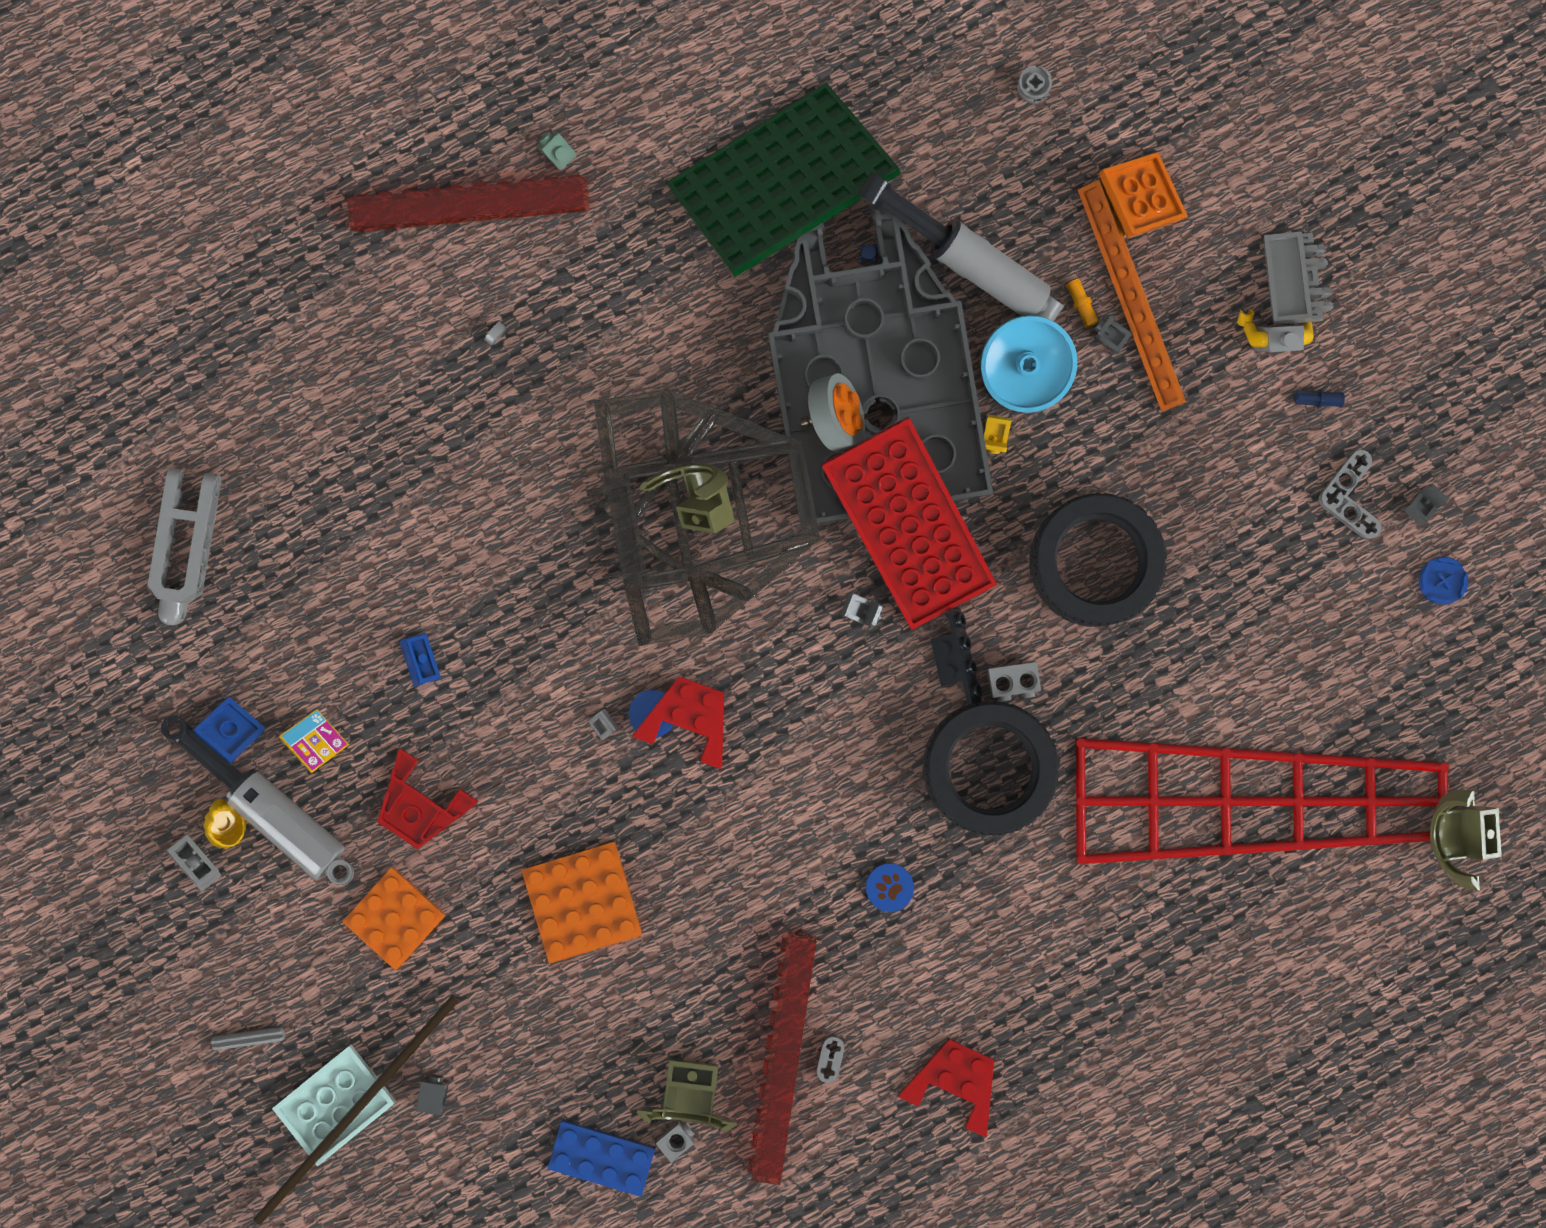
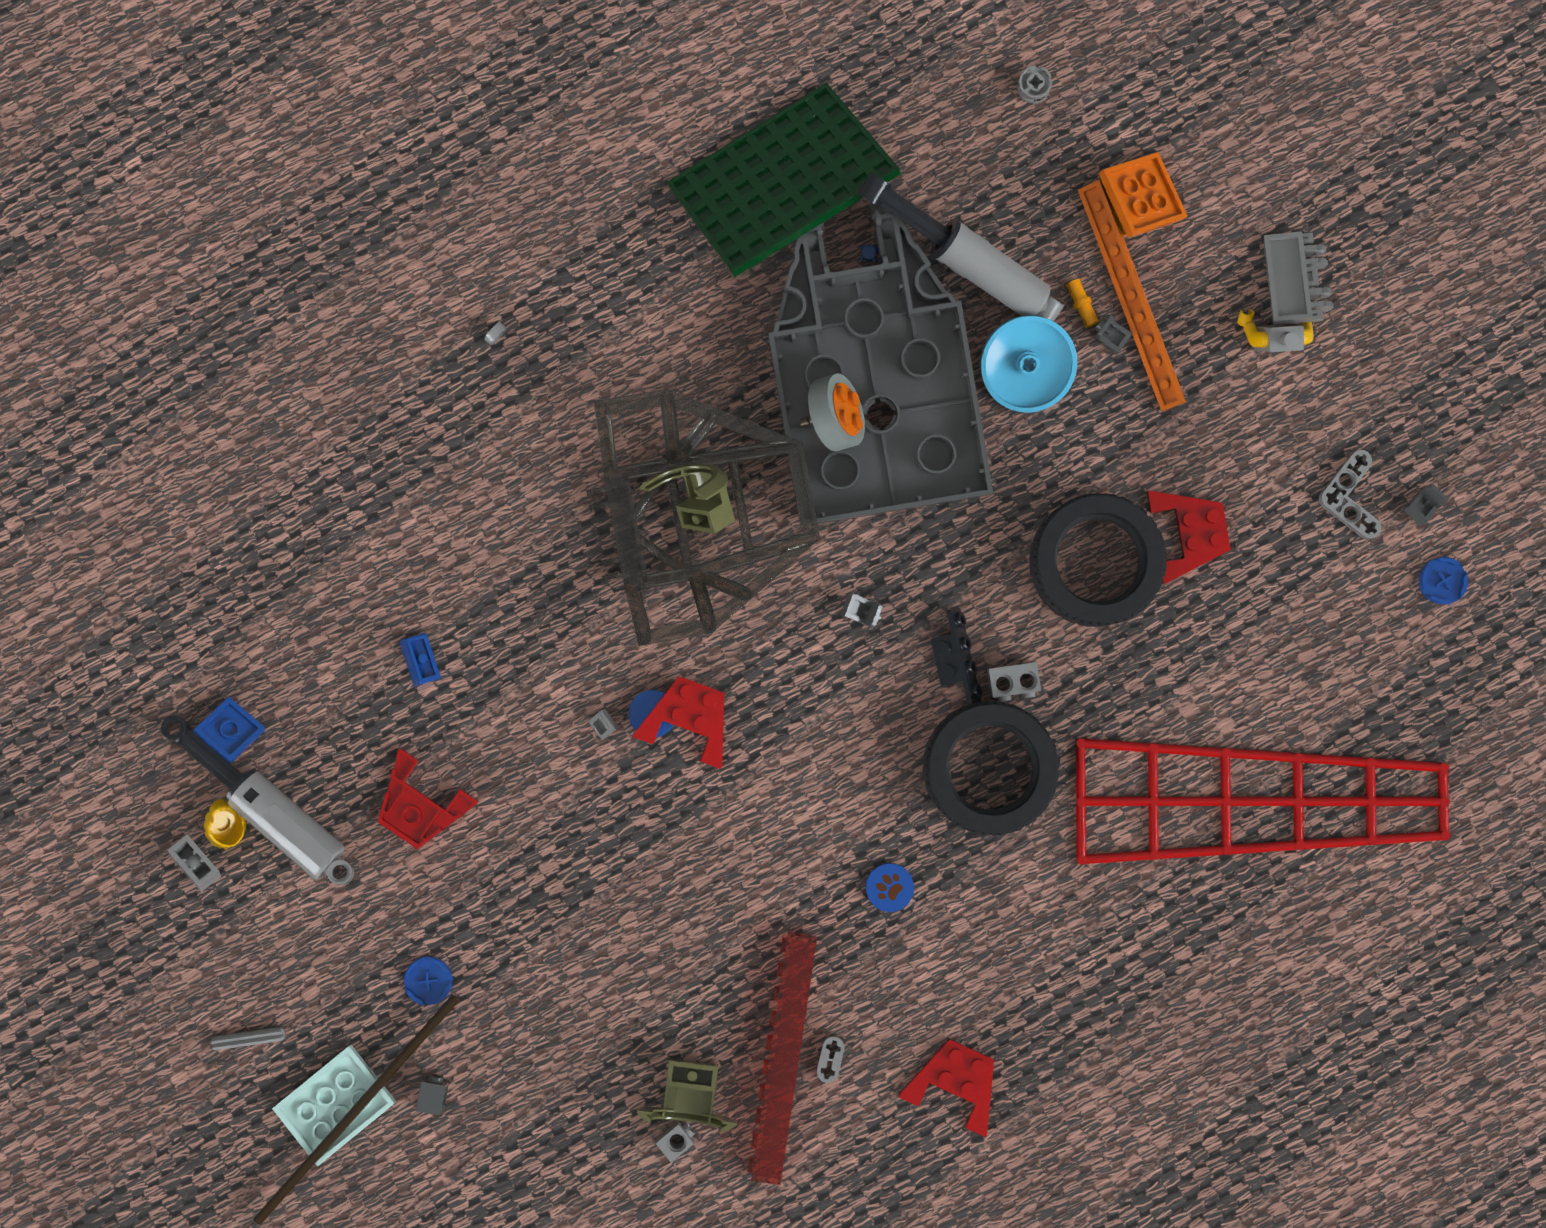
light grey piece [148,468,221,626] -> none
piece [279,709,349,773] -> none
orange plate [342,867,446,971] -> none
clear red brick [347,174,590,232] -> none
orange plate [521,841,643,964] -> none
sand green bracket [536,131,577,171] -> none
blue plate [548,1120,656,1197] -> none
red plate [821,416,997,630] -> none
yellow bracket [983,414,1011,454] -> none
dark blue axle [1294,389,1345,408] -> none
olive piece [1430,789,1502,891] -> none
none -> blue tile [404,956,453,1005]
none -> red wing [1146,491,1231,584]

